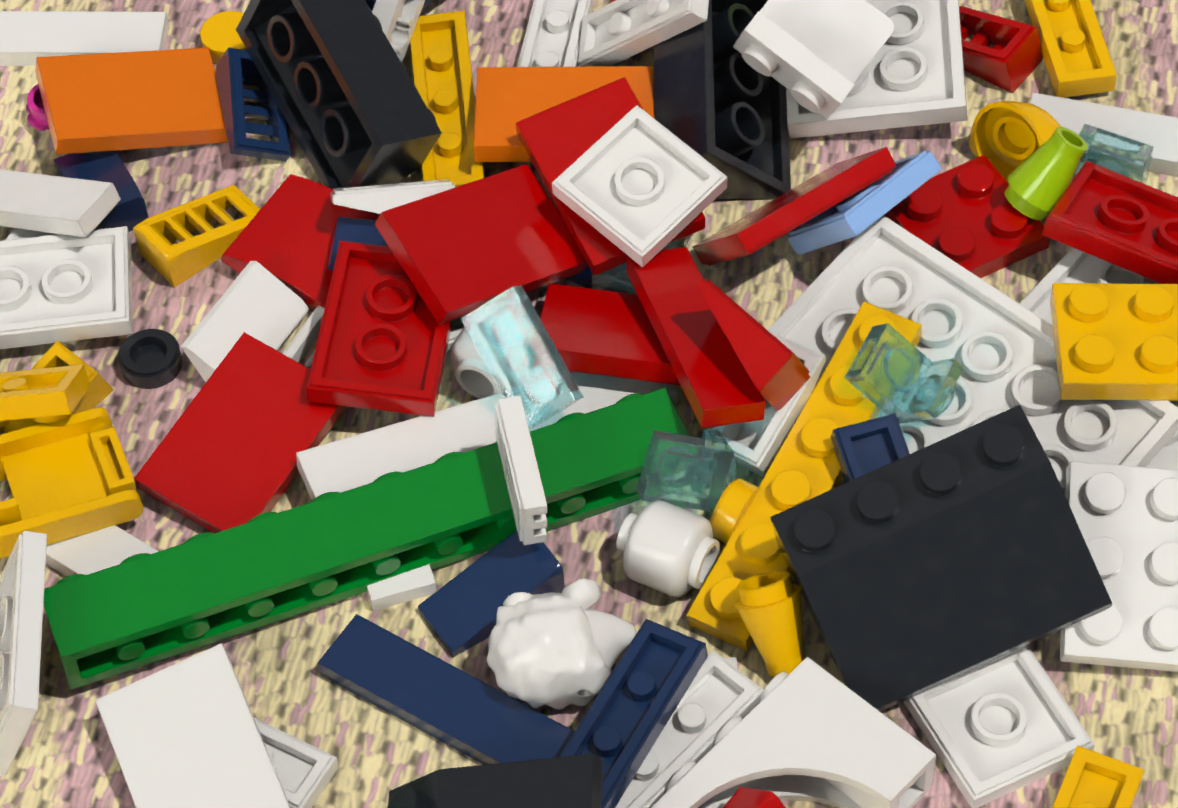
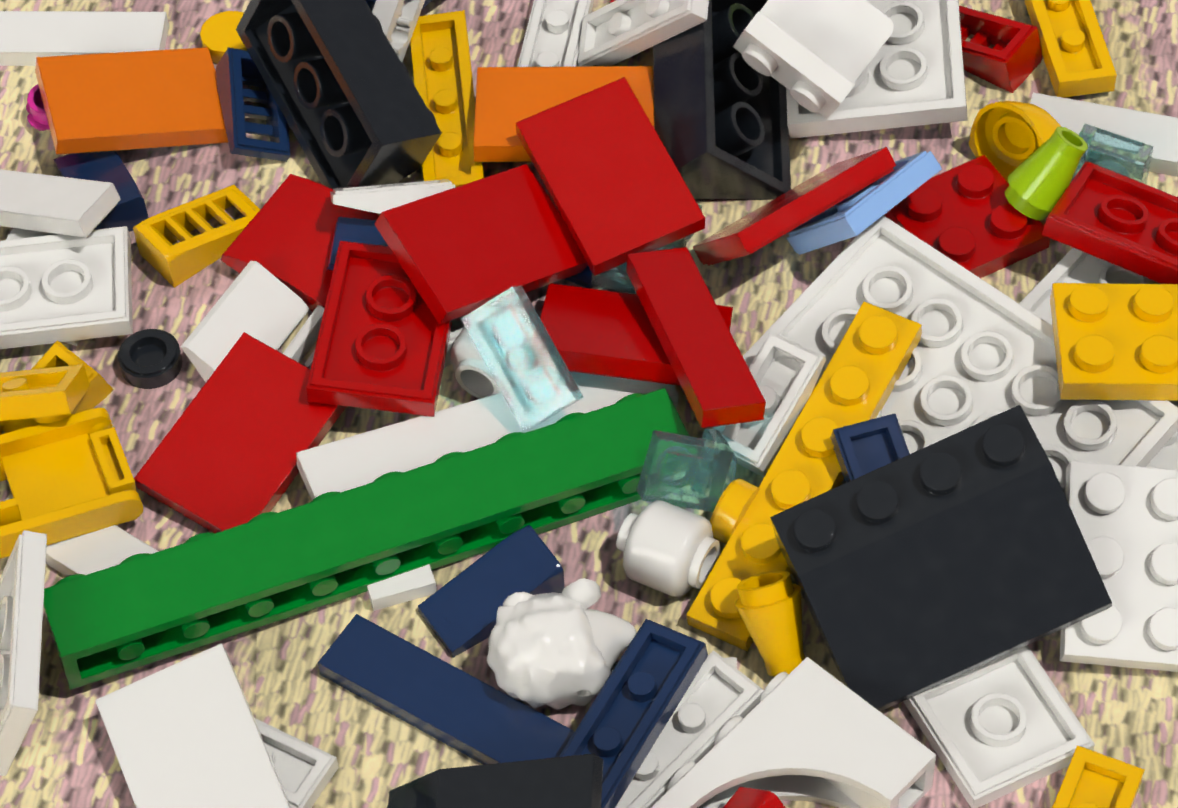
white tile [495,395,547,545] -> none
white plate [552,105,728,268] -> none
red slope [697,279,810,411] -> none
clear light blue bracket [845,323,964,424] -> none

